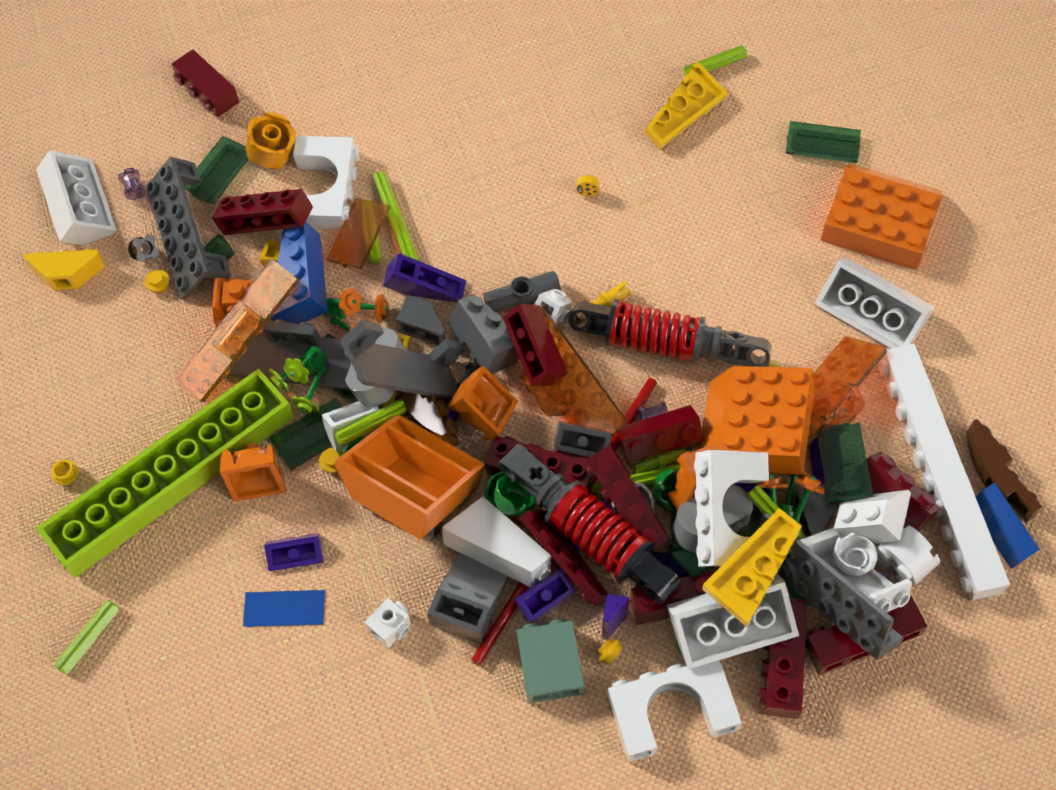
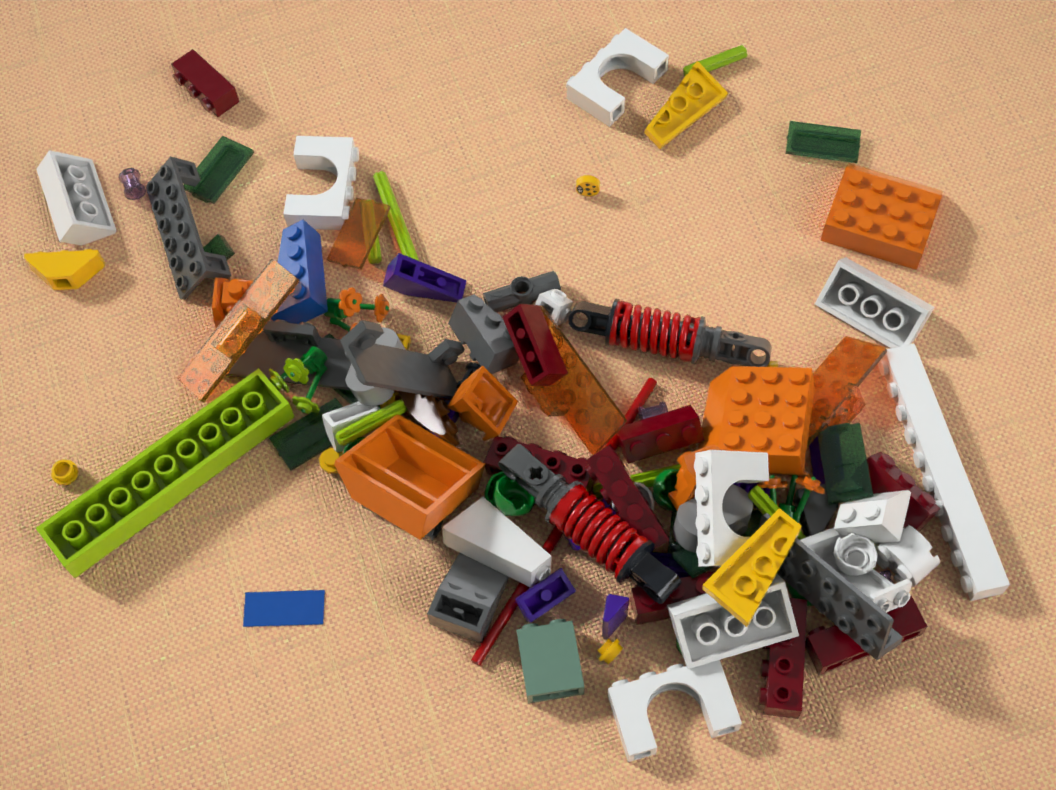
lime axle [54,600,119,674] -> none
brick [128,234,159,262] -> none
yellow plate [144,270,170,294] -> none
dark red brick [211,189,313,235] -> none
orange brick [220,443,286,502] -> none
light orange brick [245,112,296,170] -> none
yellow tile [259,240,281,267] -> none
dark purple slope [264,533,323,571] -> none
white brick [364,598,411,648] -> none
dark grey slope [396,295,446,345] -> none
dark red wing [520,510,608,607] -> none
dark grey slope [553,421,612,457] -> none
yellow pin [584,281,632,319] -> none
lime pin [632,447,686,474] -> none
reddish brown slope [966,419,1043,523] -> none
blue sticker [975,482,1040,569] -> none
none -> white arch [566,28,669,127]

